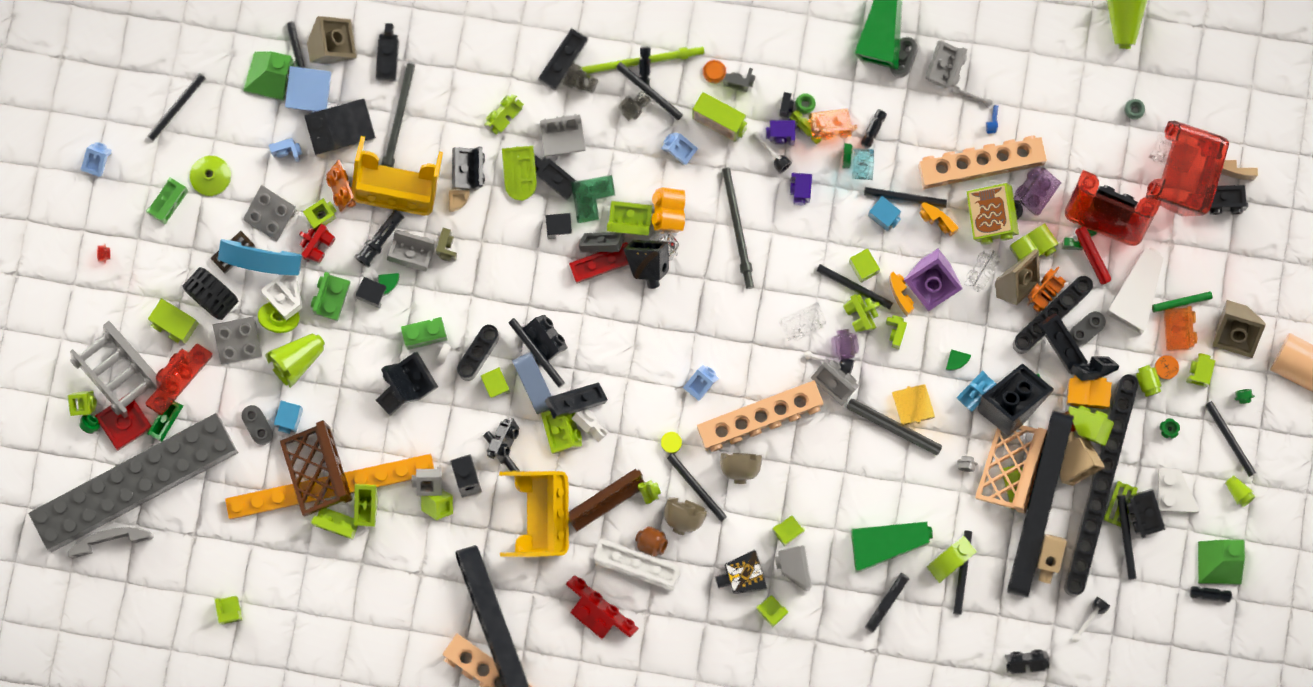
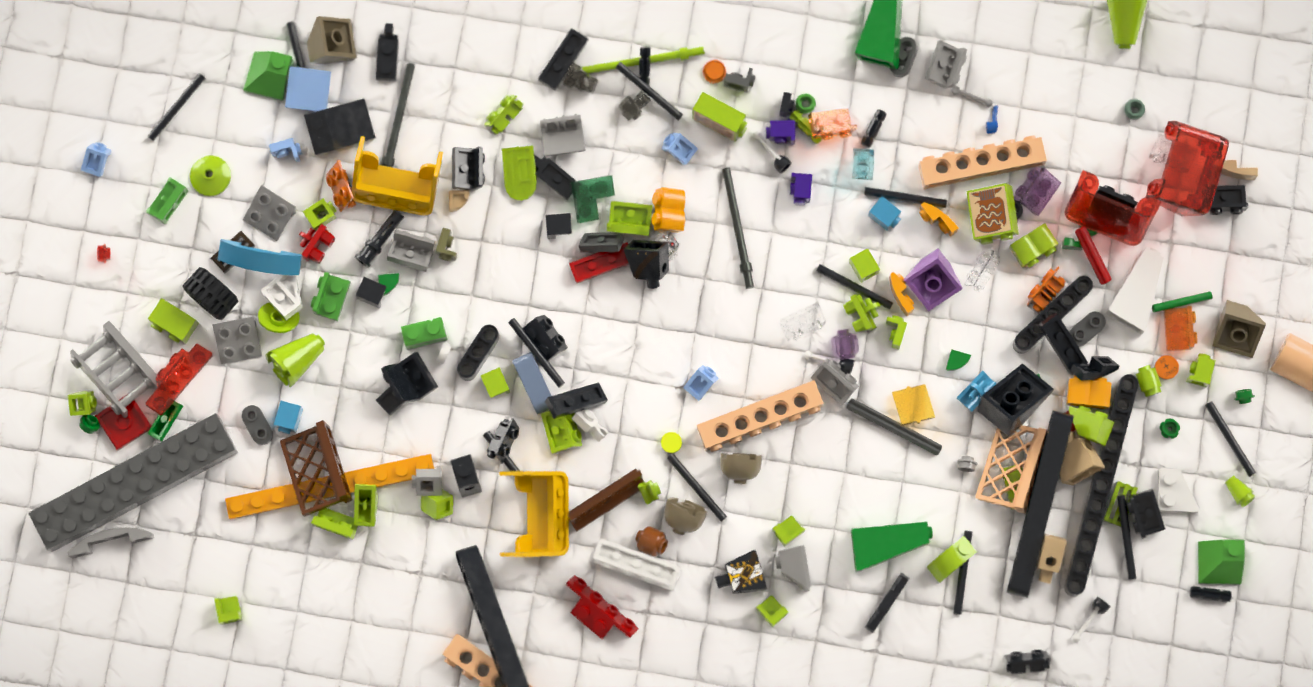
green tile [842,143,853,168] -> none
dark tan slope [995,249,1040,305] -> none

